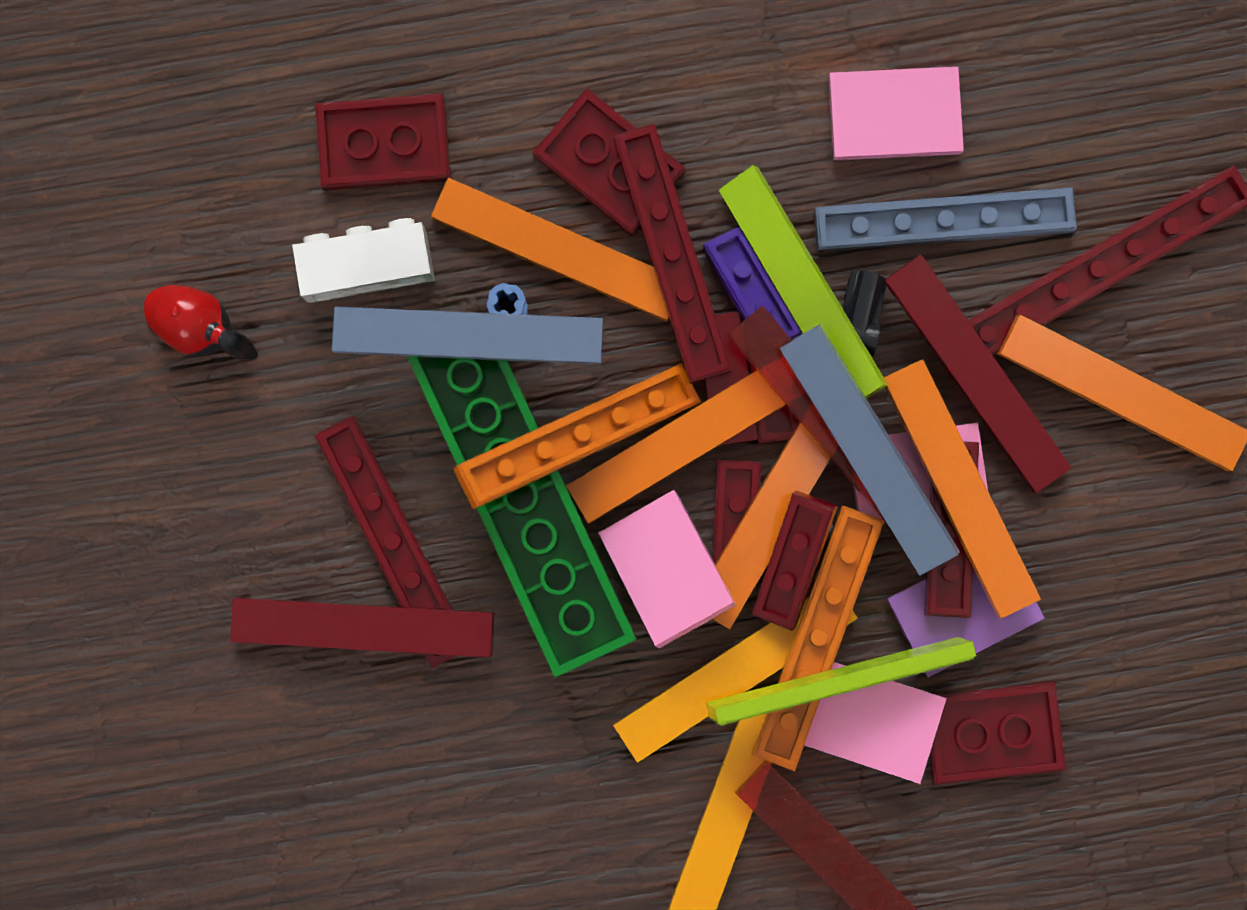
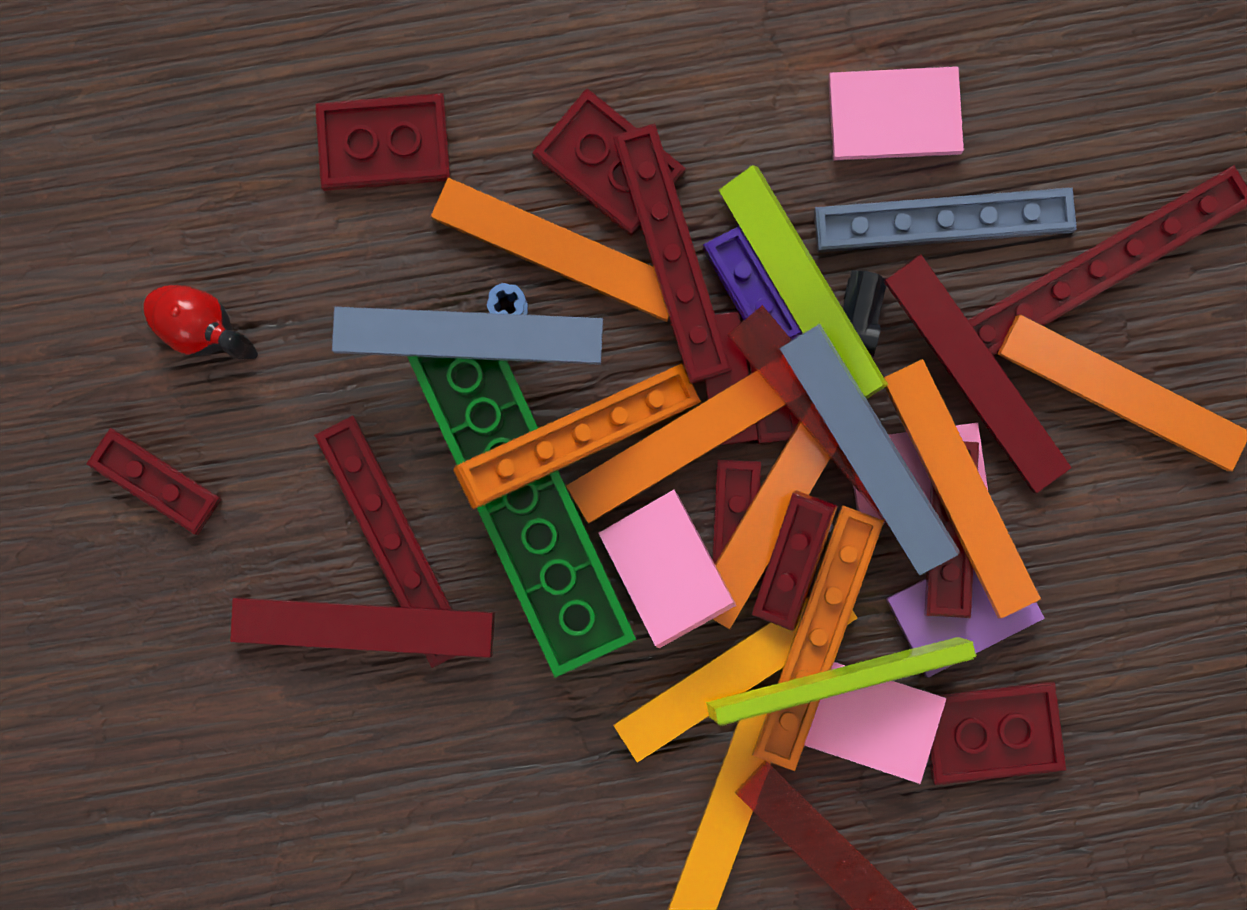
white brick [292,218,435,303] -> none
none -> dark red tile [86,428,222,535]

